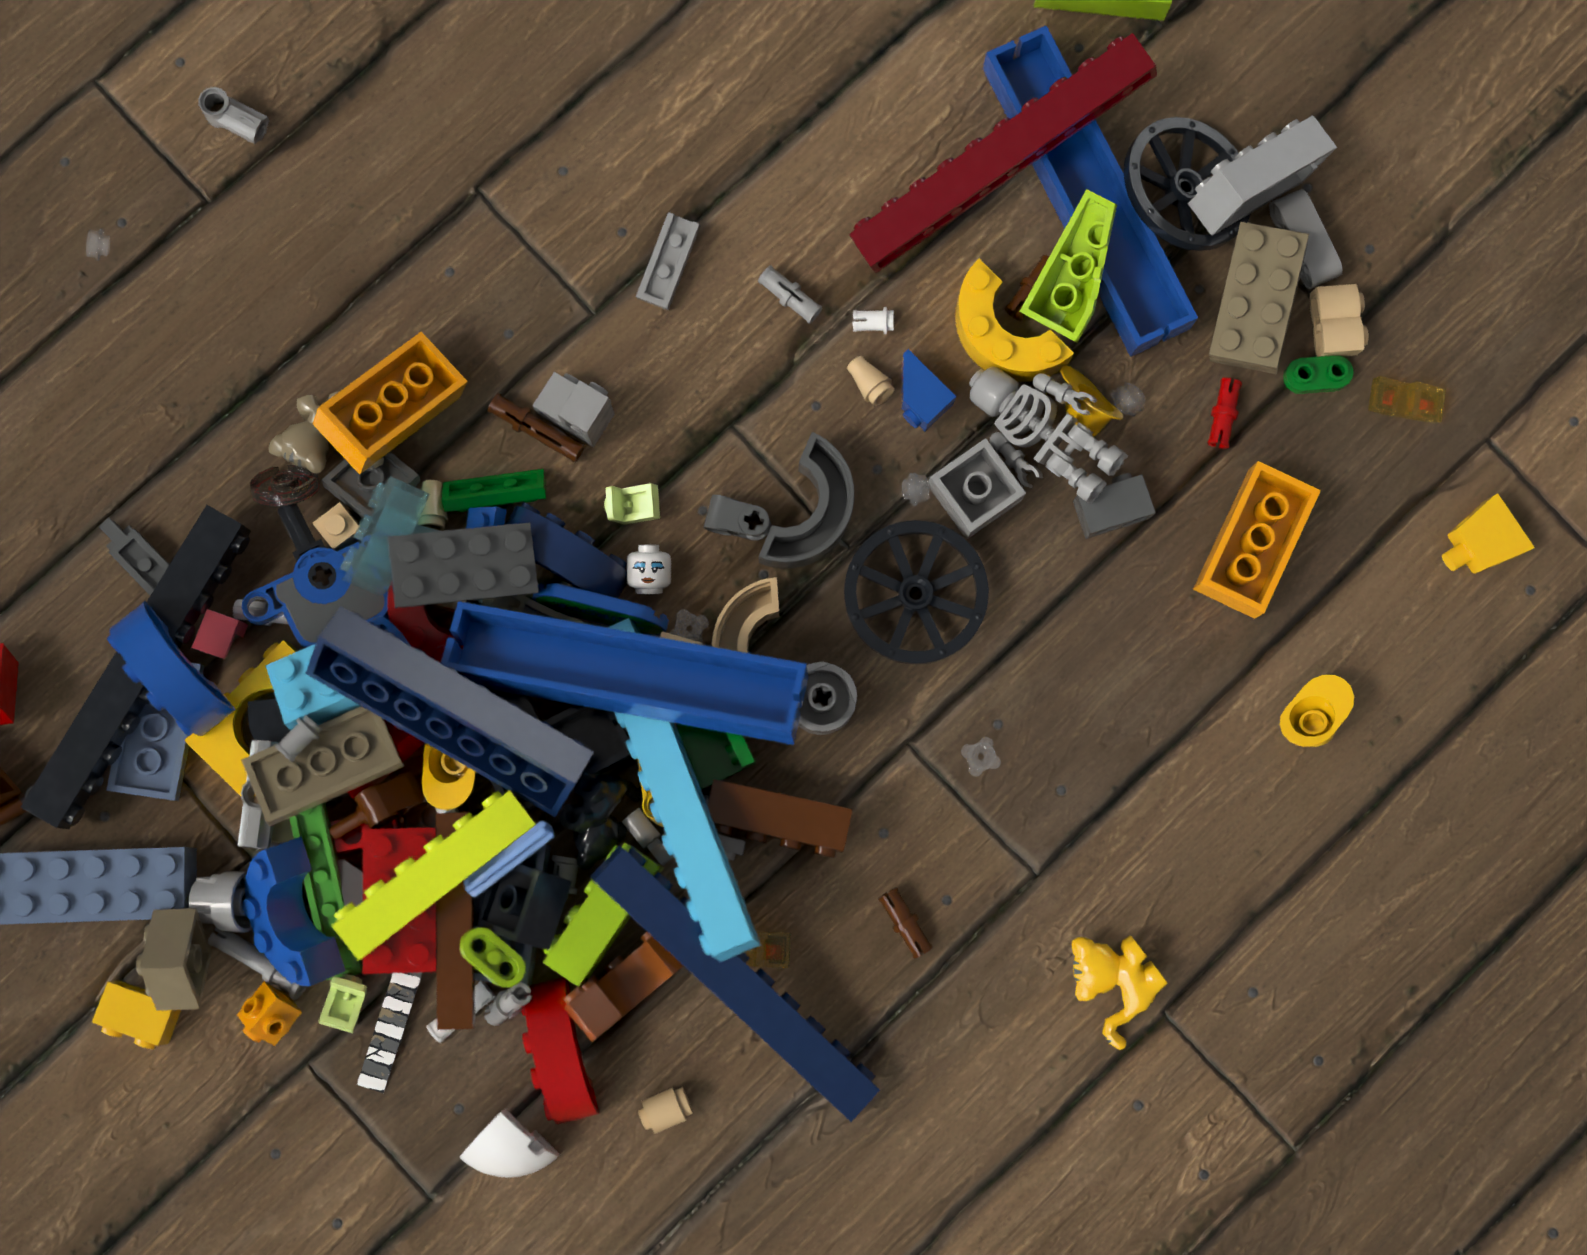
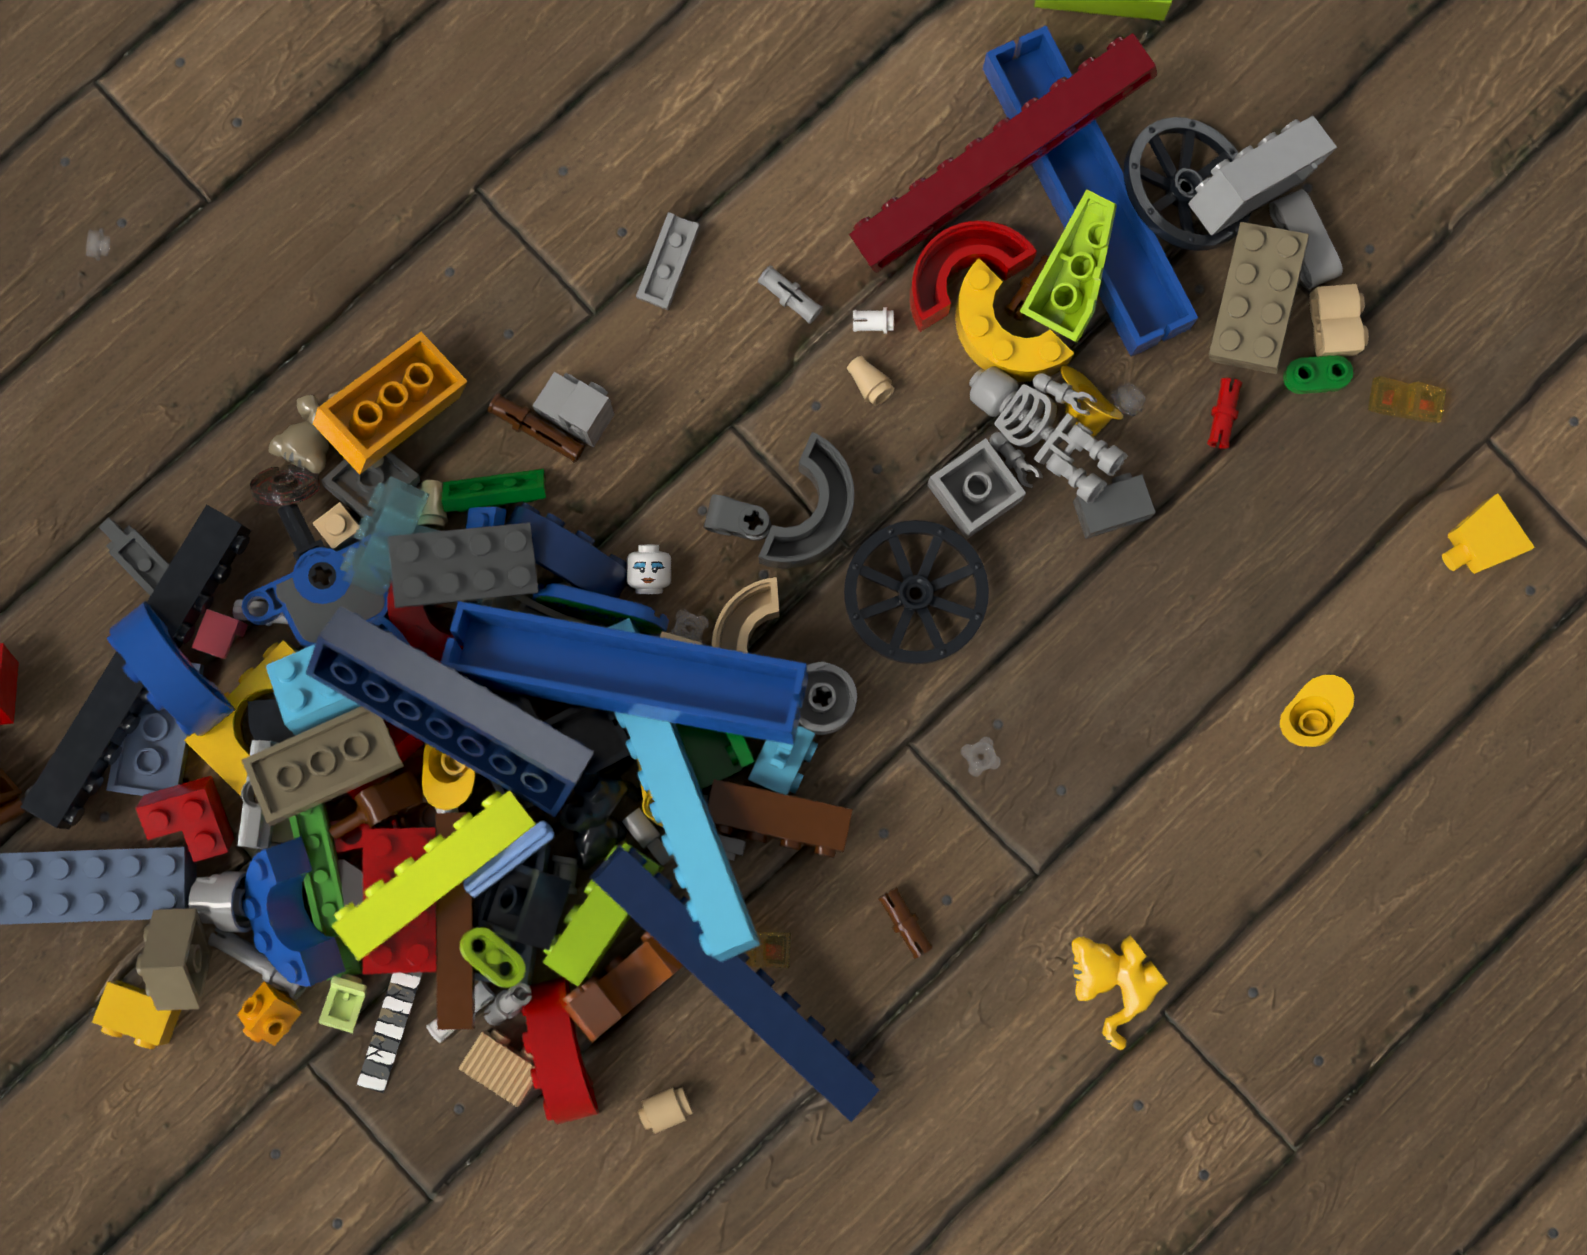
light grey piece [198,87,269,144] -> none
light grey pin [275,715,322,762] -> none
white brick [460,1109,560,1178] -> none
yellowish green bracket [604,483,660,525] -> none
blue slope [901,349,956,432] -> none
clear plate [902,473,929,506] -> none
light orange brick [1193,461,1321,619] -> none
none -> red brick [135,775,234,862]
none -> tan brick [458,1029,535,1107]
none -> medium azure brick [748,726,818,795]
none -> red brick [910,221,1037,332]

